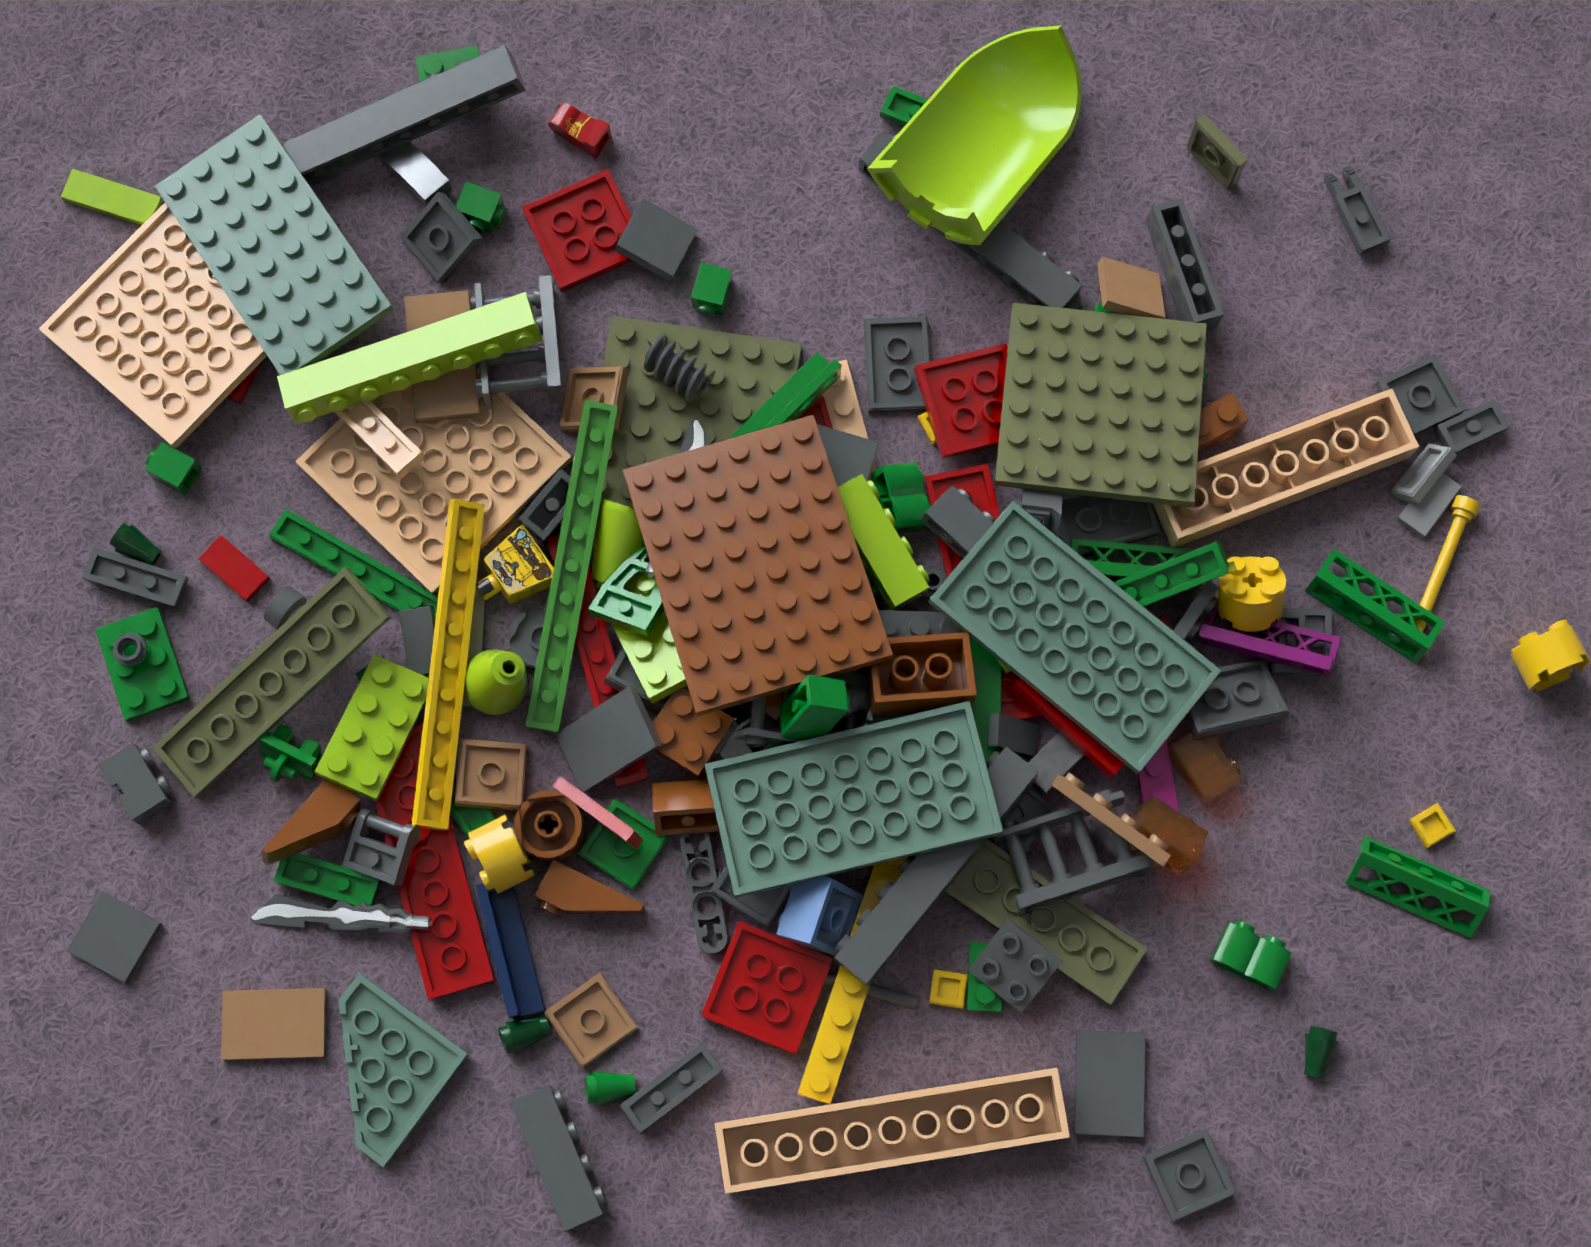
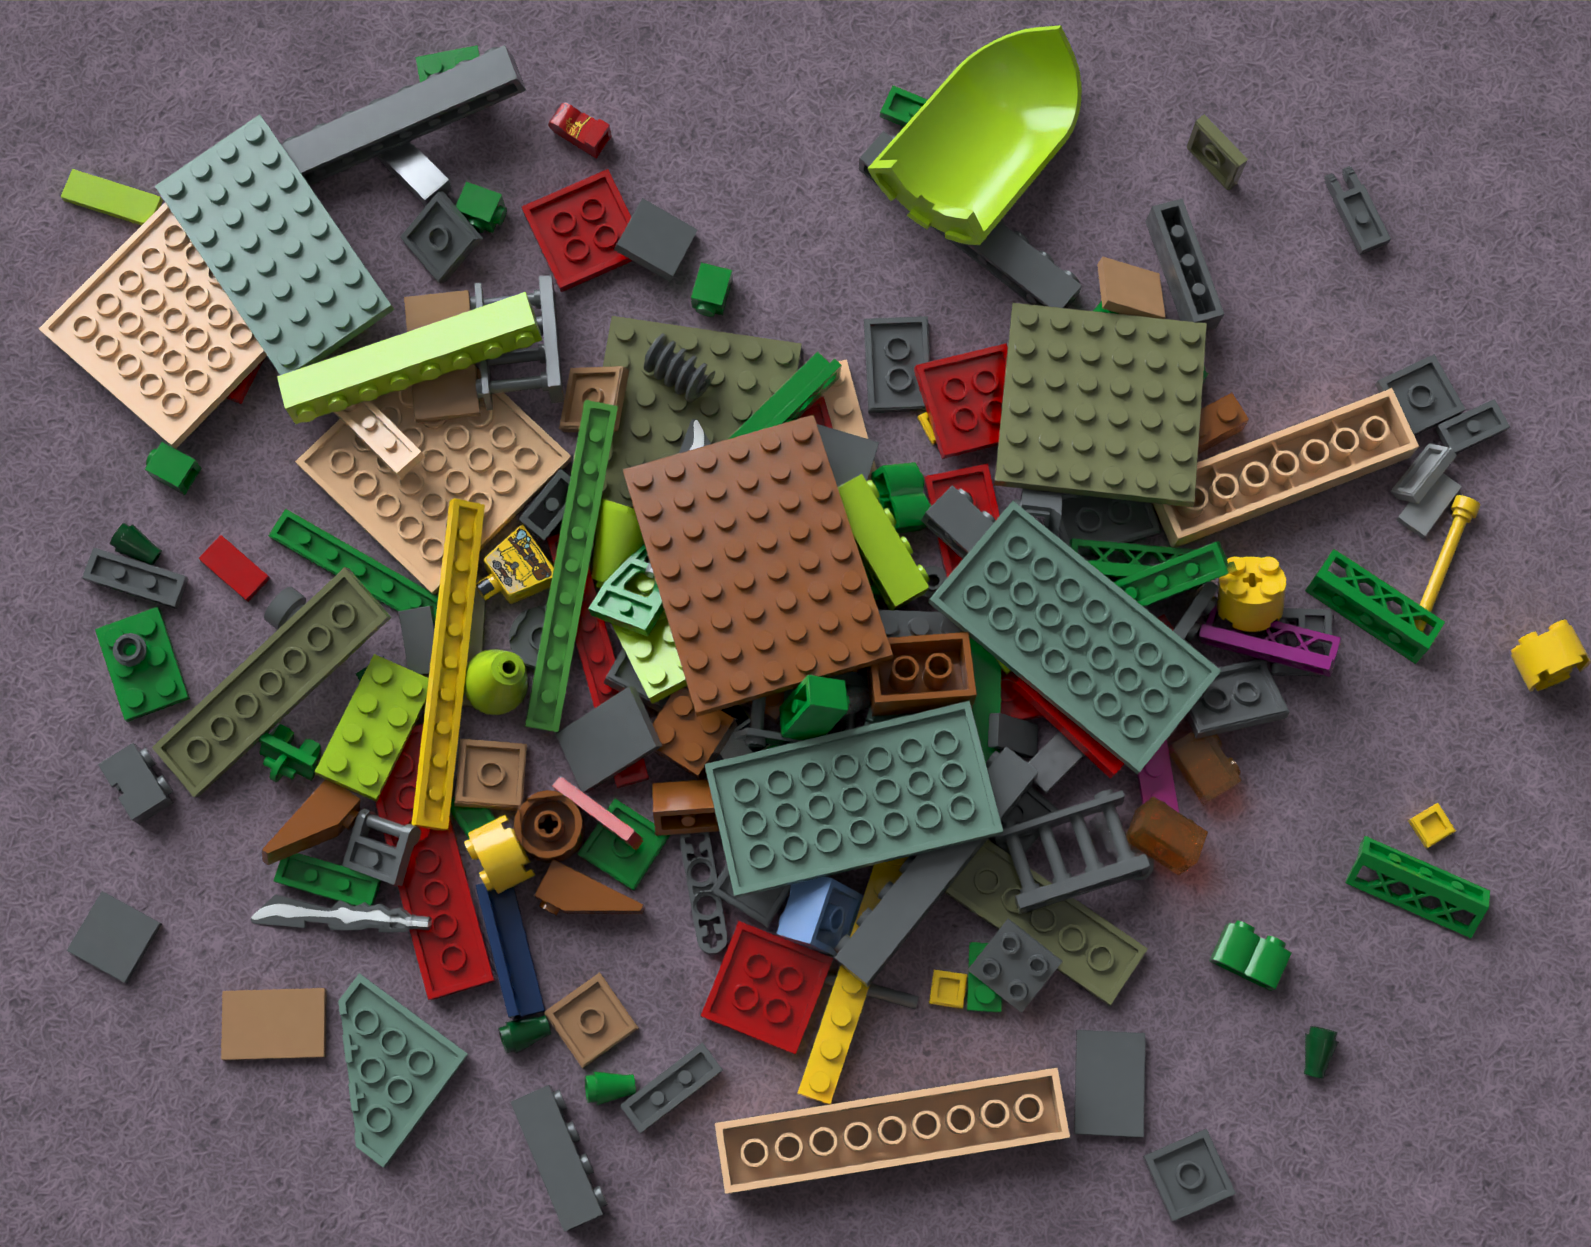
medium nougat plate [1051,773,1171,867] -> none

